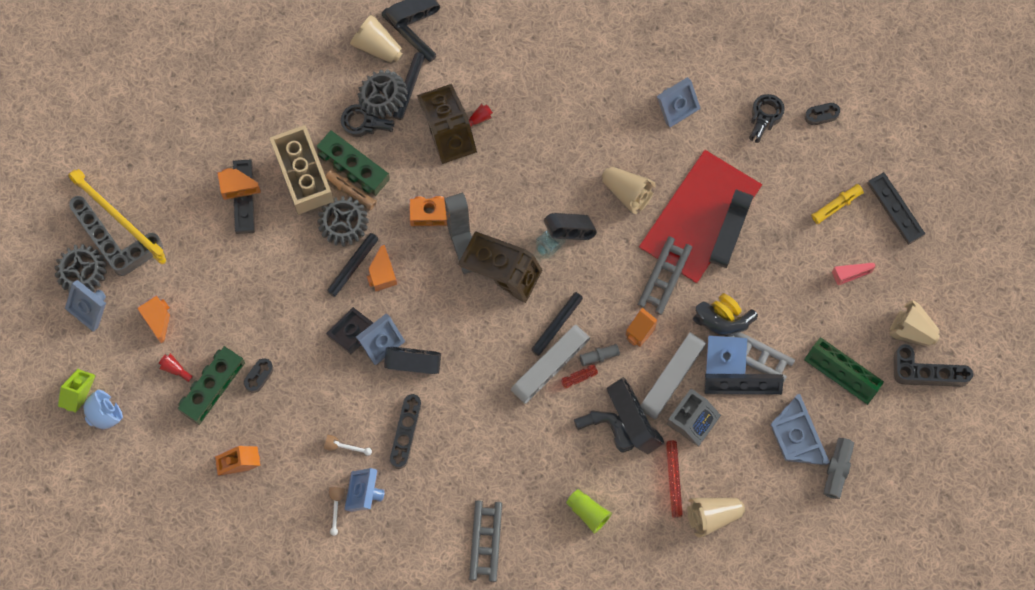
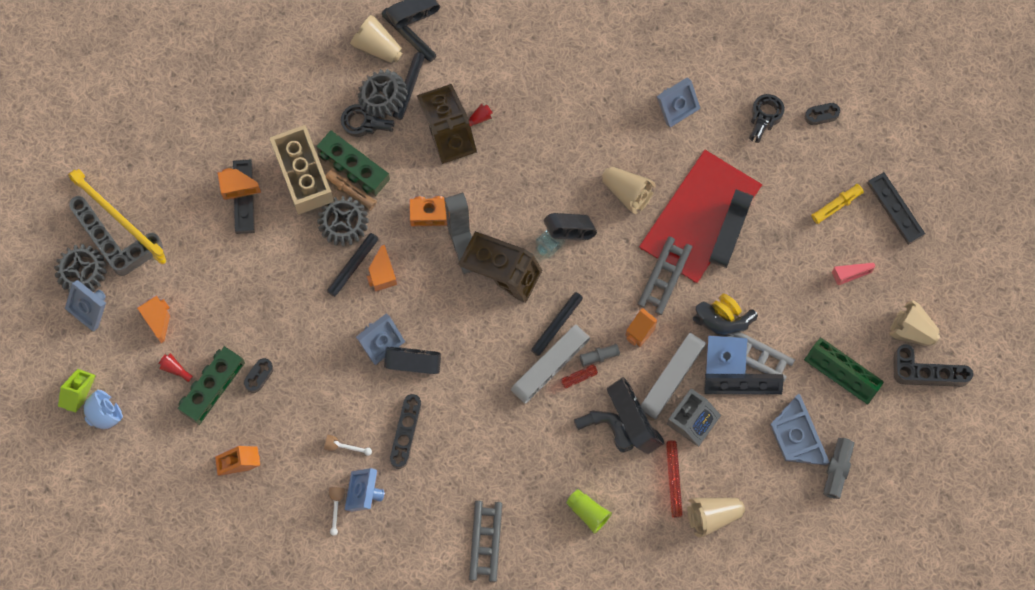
black tile [326,307,373,355] -> none

